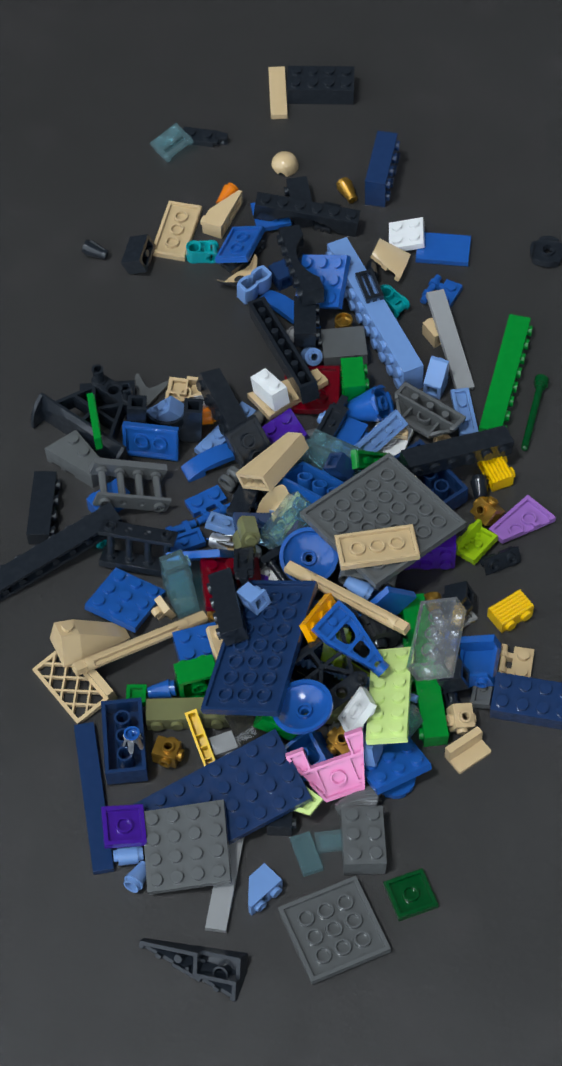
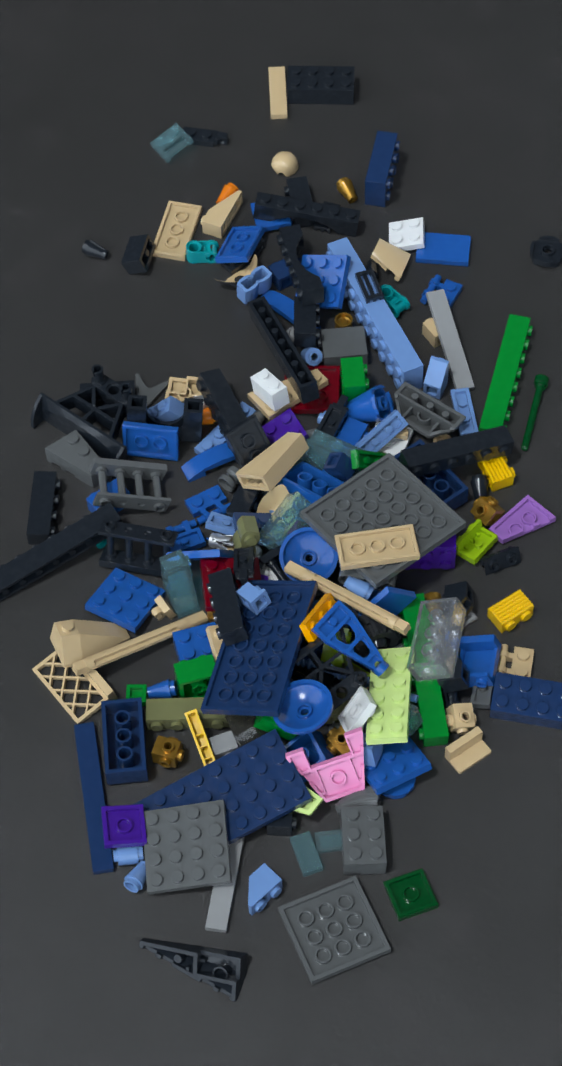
green tile [87,393,103,450] -> none
piece [123,726,144,754] -> none

